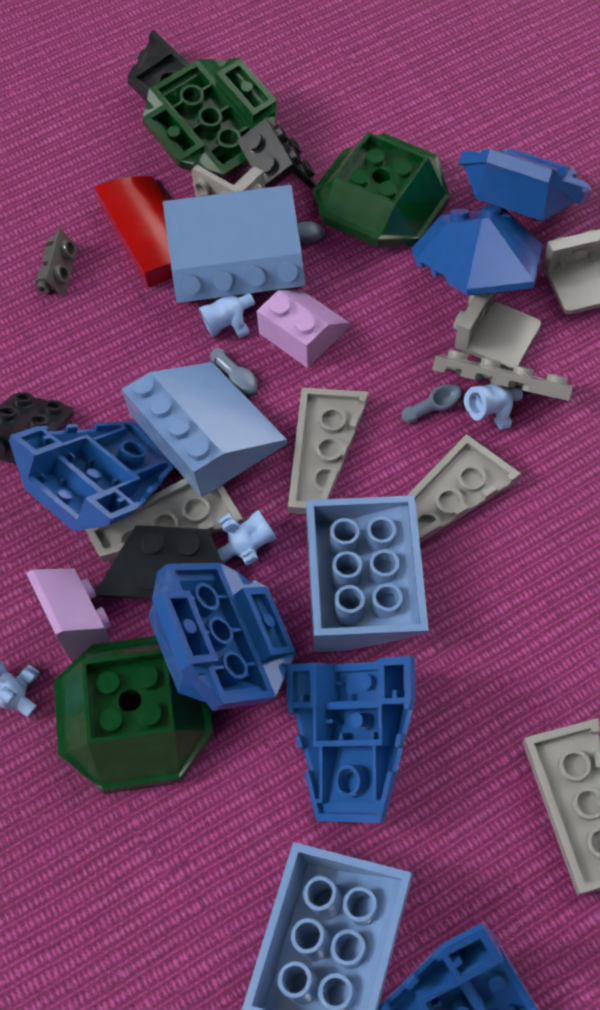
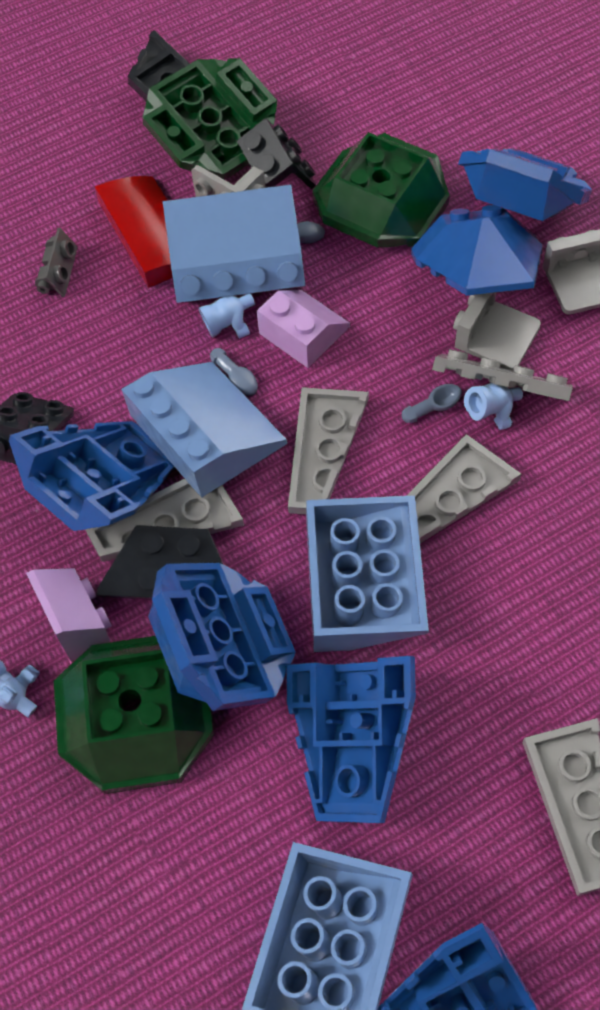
light blue piece [217,510,277,566] -> none

